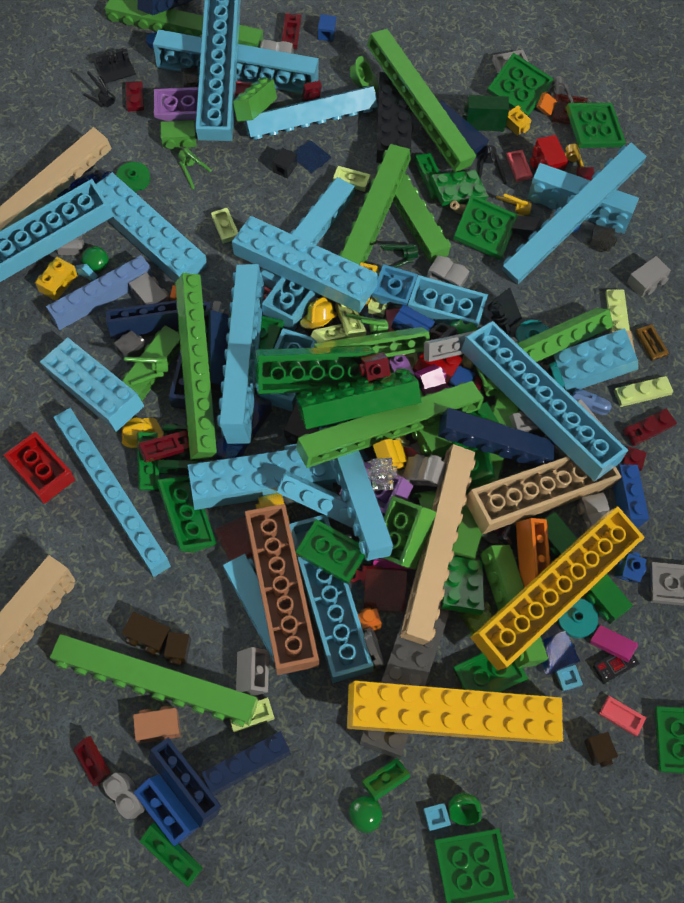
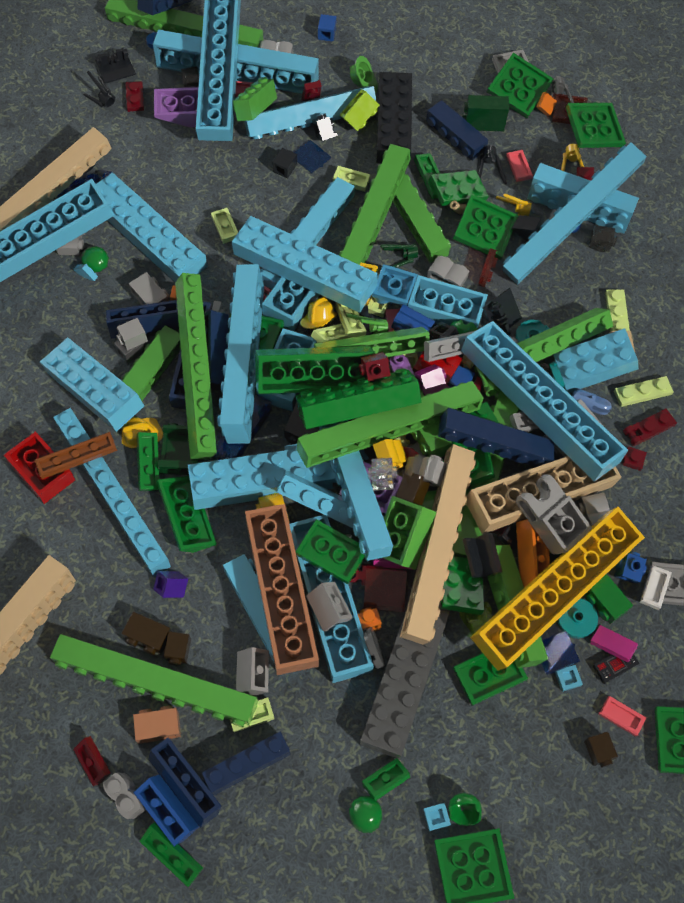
yellow brick [35,257,77,301] -> none
medium blue brick [46,255,153,330] -> none
green plate [116,162,151,192] -> none
bright green plant [124,357,168,385] -> none
dark red plate [138,430,190,463] -> none
bright green brick [161,120,197,149] -> none
bright green plant [178,148,212,189] -> none
clear red tile [215,516,253,562] -> none
dark red plate [282,12,302,49] -> none
yellow brick [347,681,563,744] -> none
bright green brick [367,29,476,172] -> none
yellow brick [506,105,531,136] -> none
red brick [530,135,568,171] -> none
blue brick [613,465,649,527] -> none
light grey brick [627,256,671,297] -> none
pearl gold tile [635,324,669,361] -> none
none -> dark orange tile [35,432,117,479]
none -> light grey brick [116,318,148,351]
none -> dark purple panel [153,571,188,598]
none -> light grey panel [306,581,353,631]
none -> brick [312,113,338,141]
none -> lime brick [340,89,380,131]
none -> dark brown brick [396,473,430,506]
none -> black panel [463,533,503,578]
none -> clear red plate [478,248,498,287]
none -> light grey brick [516,474,592,555]
none -> white tile [639,565,672,610]

